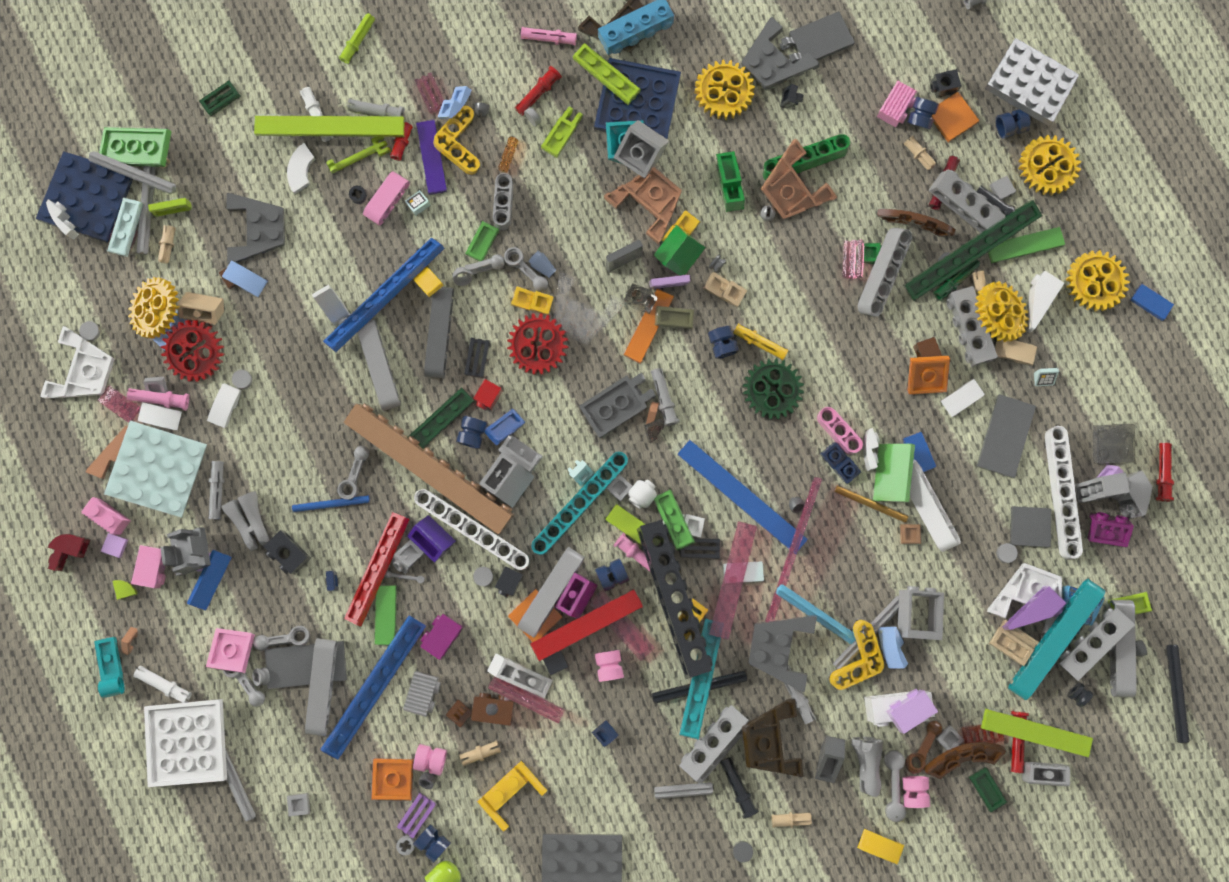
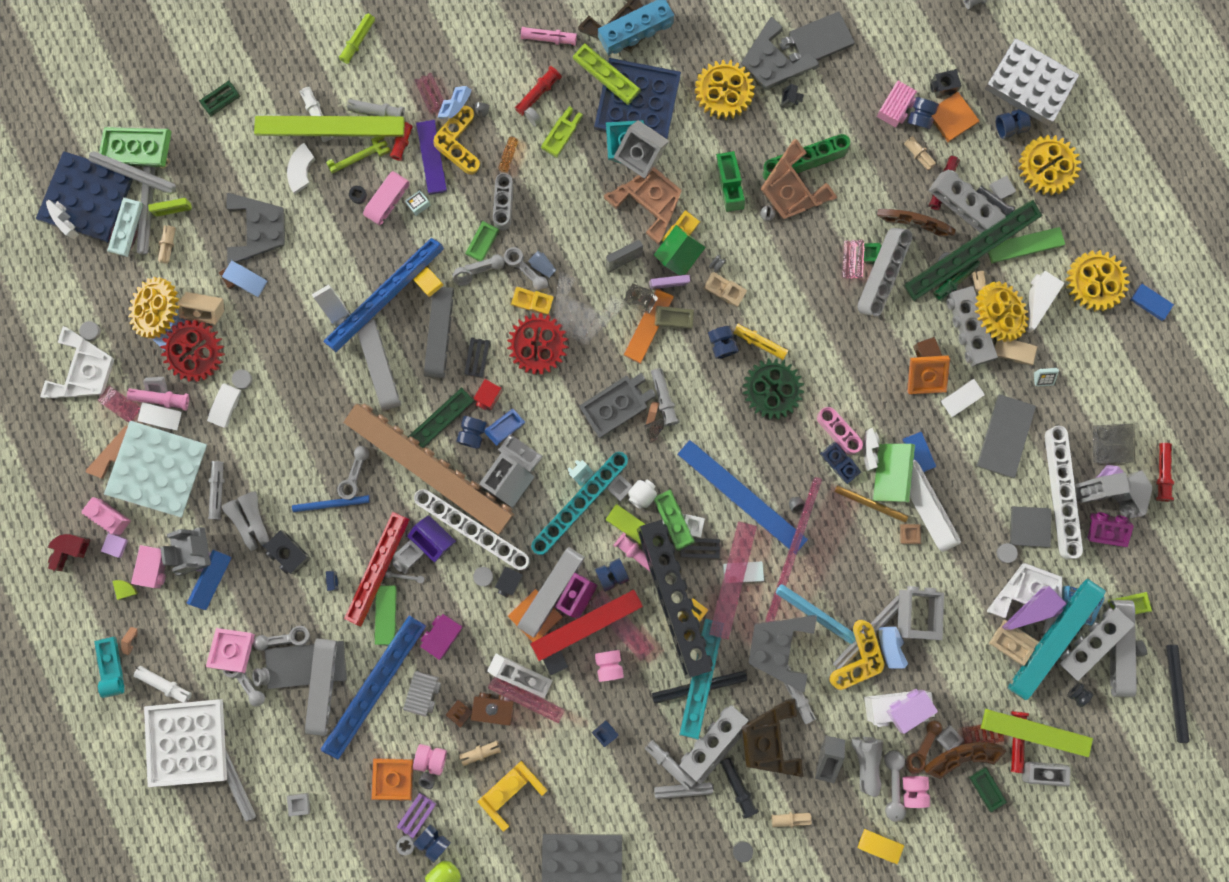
none -> light grey pin [644,740,696,791]

